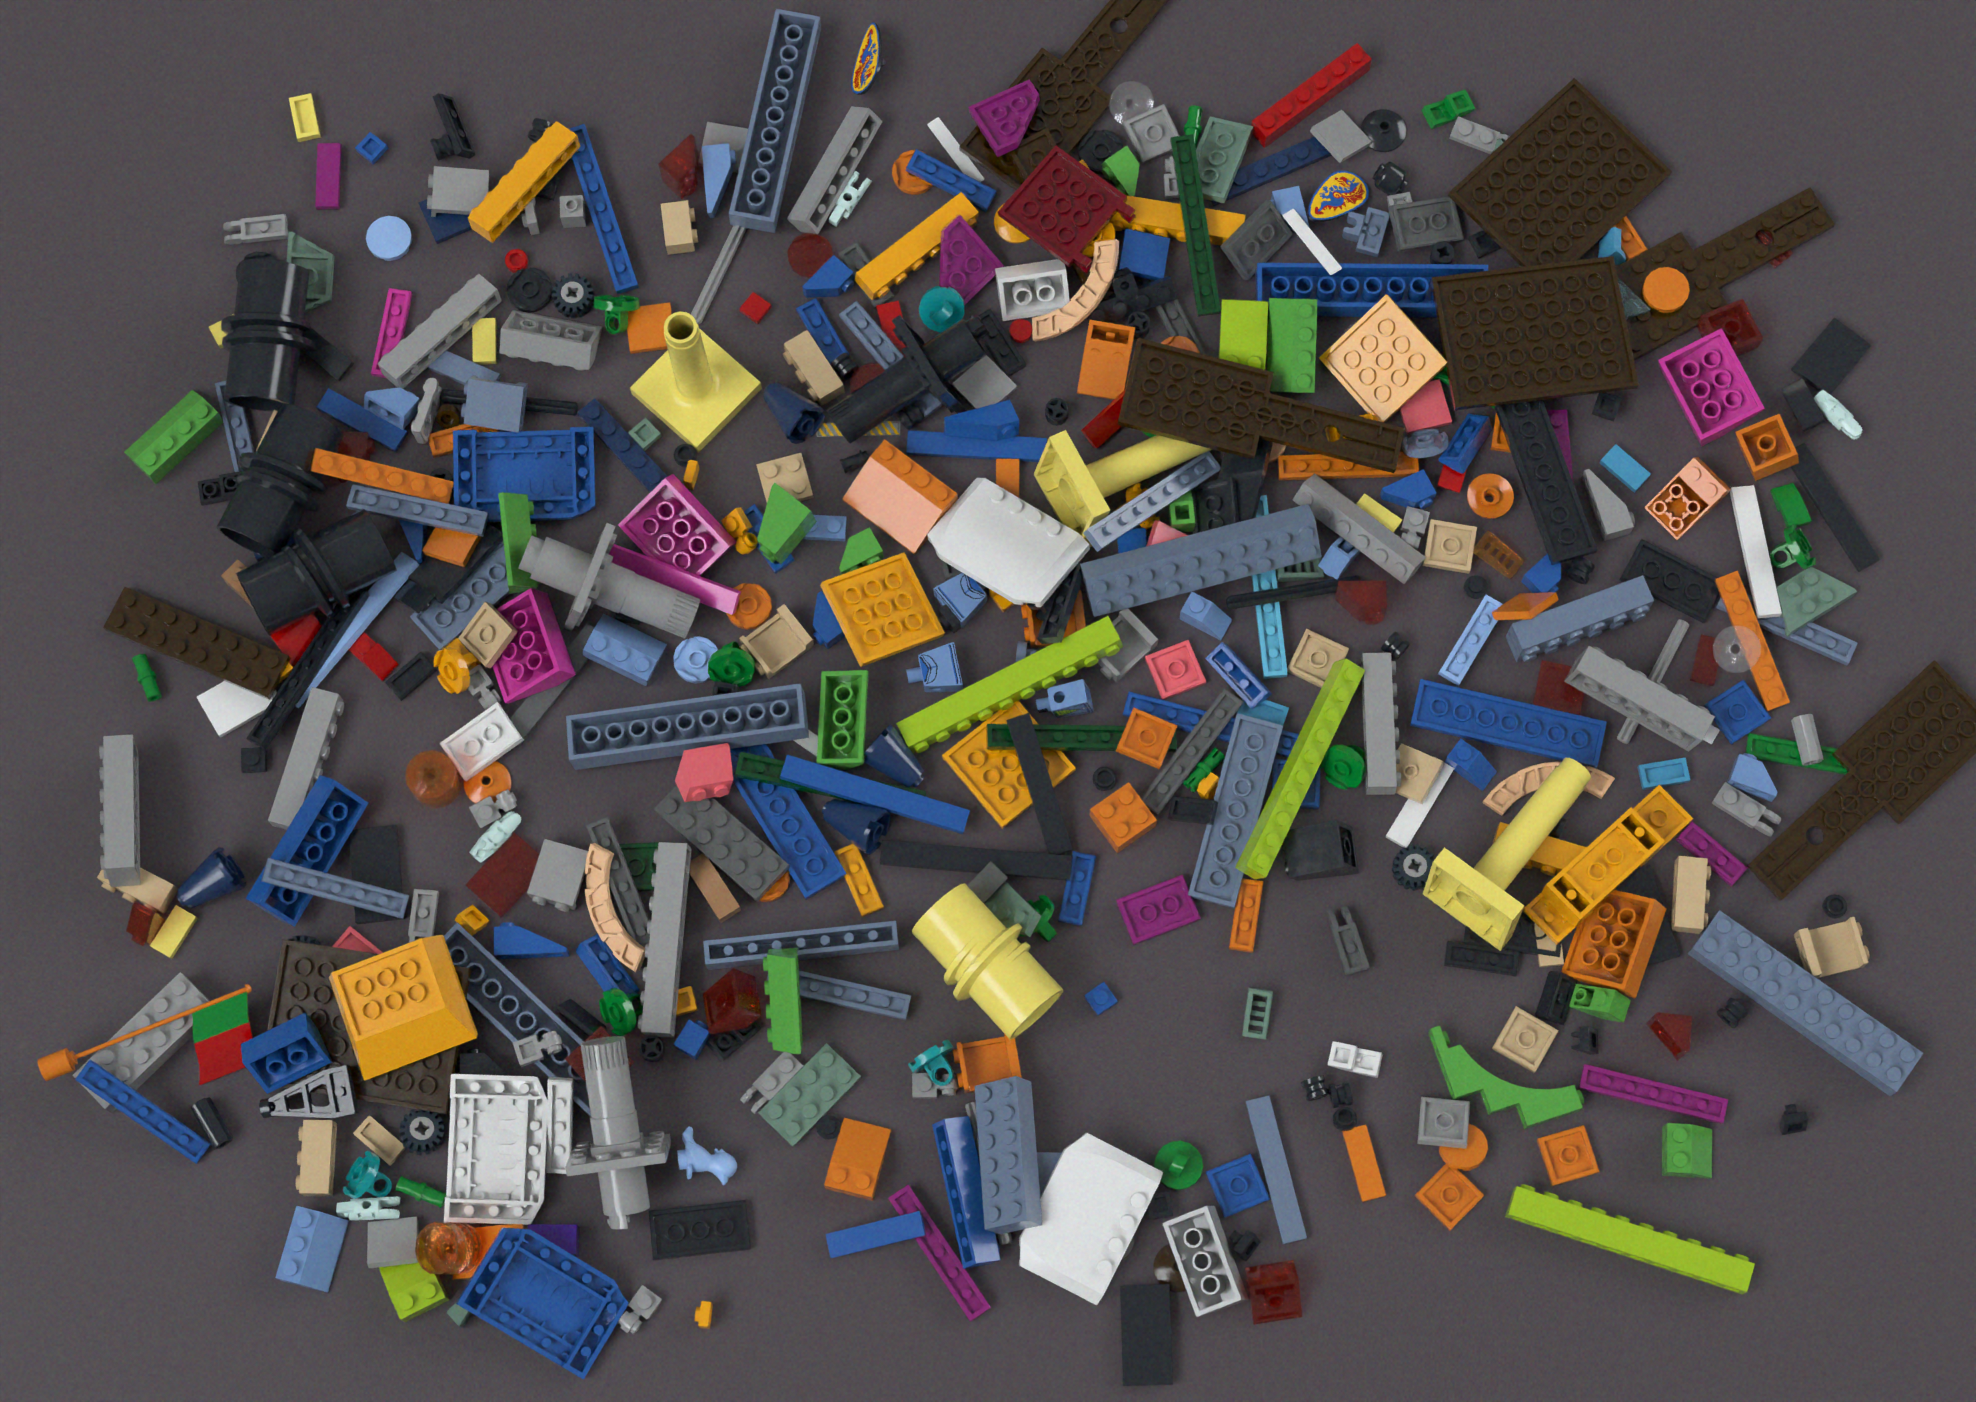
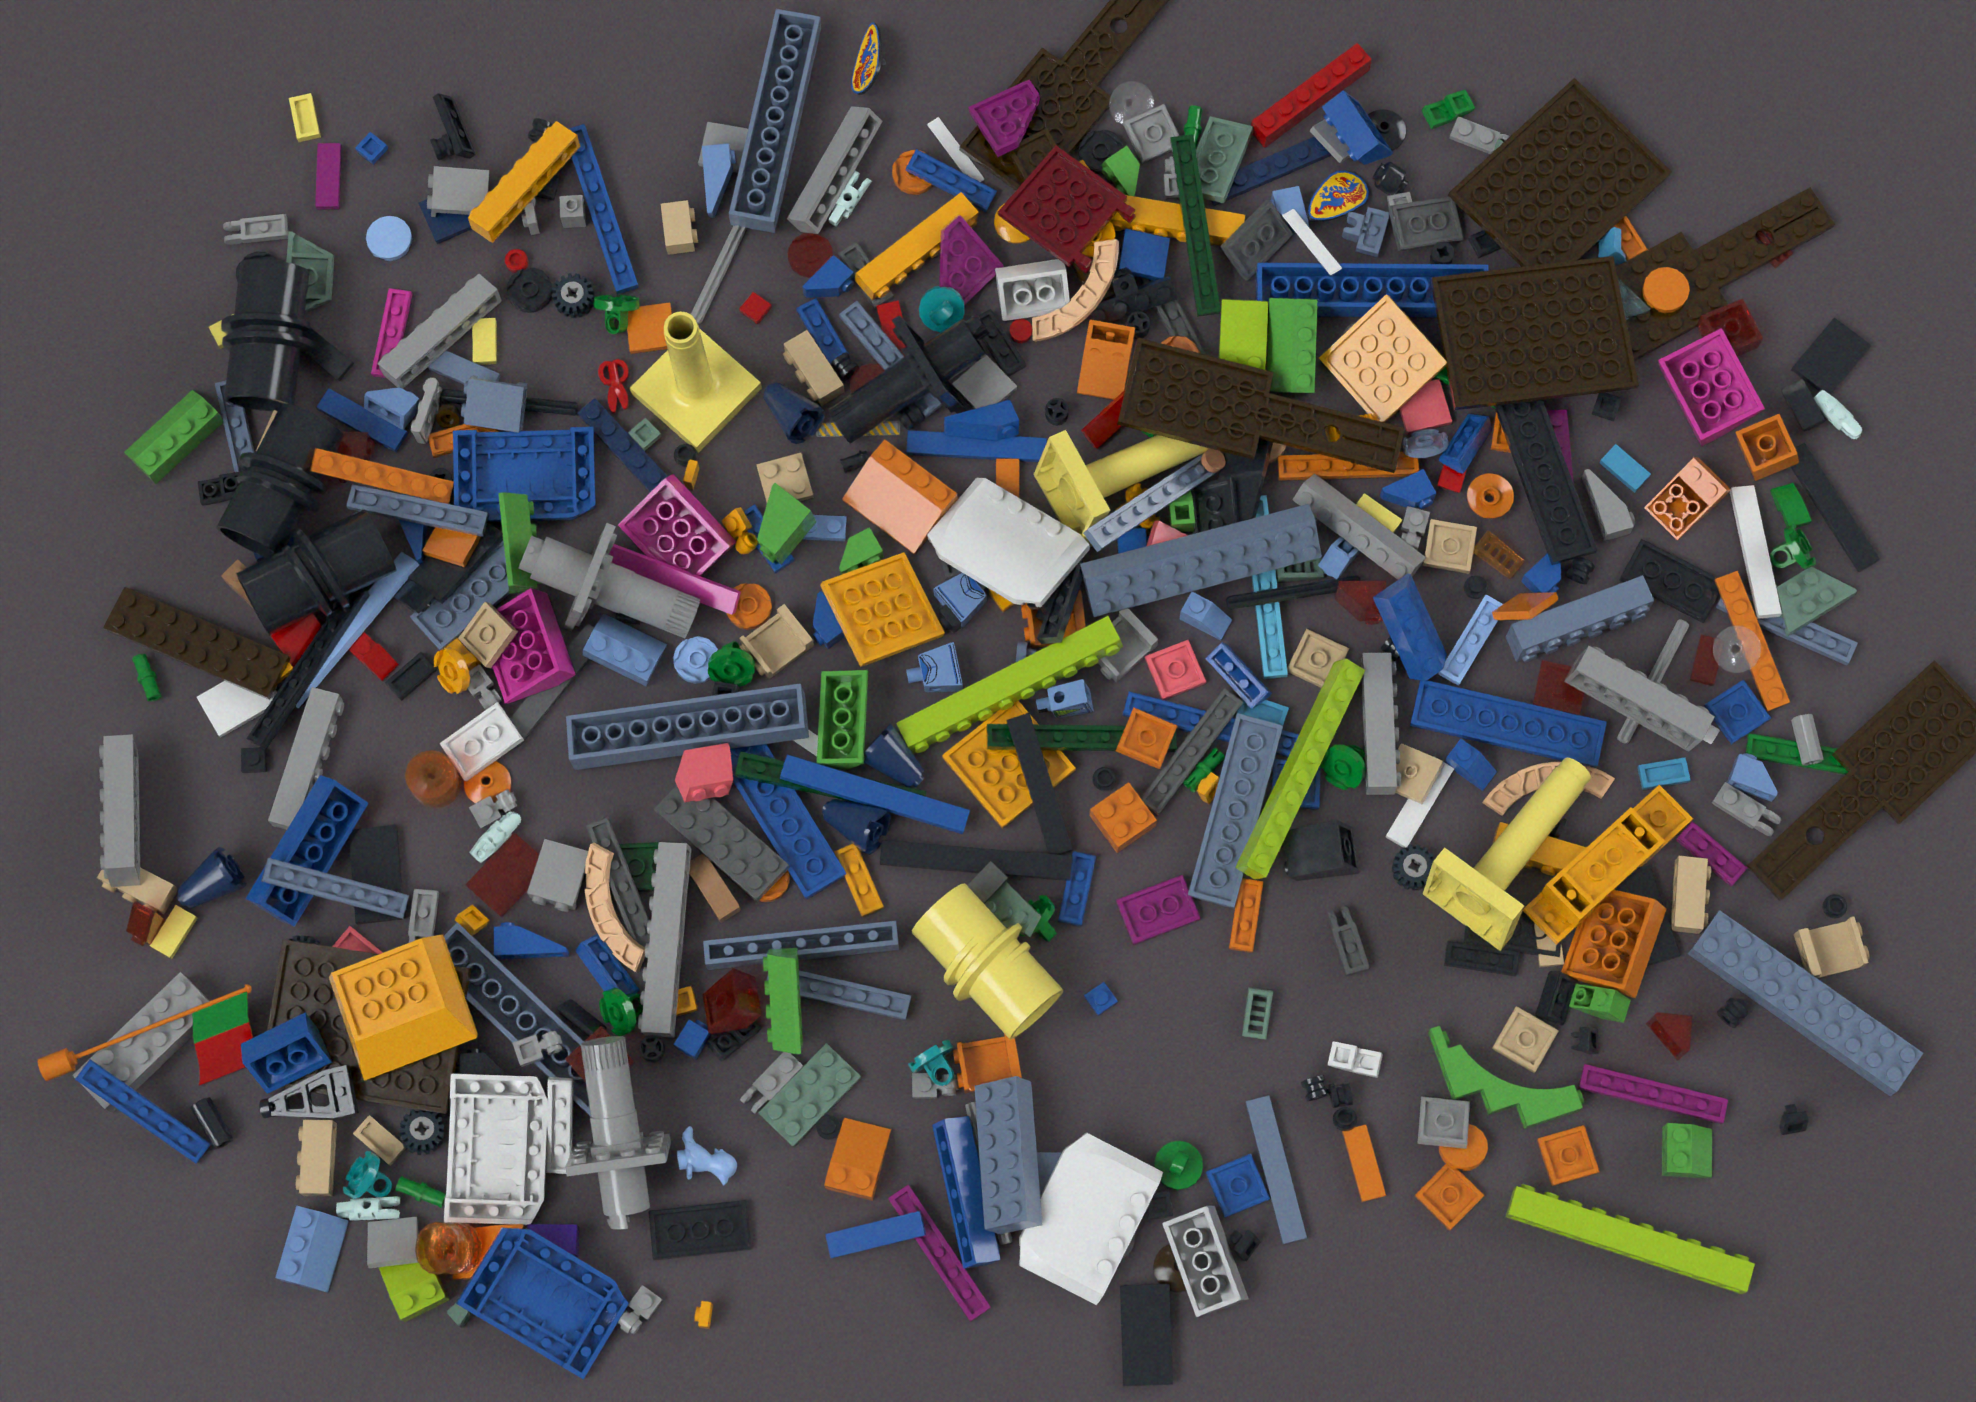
light grey slope [499,310,602,371] -> none
clear red slope [658,134,698,200] -> none
black tile [1168,796,1218,825] -> none
clear red slope [1245,1260,1302,1325] -> none
none -> red piece [598,359,629,413]
none -> nougat tile [1201,449,1225,473]
none -> blue slope [1322,90,1393,165]
none -> blue slope [1373,573,1447,681]

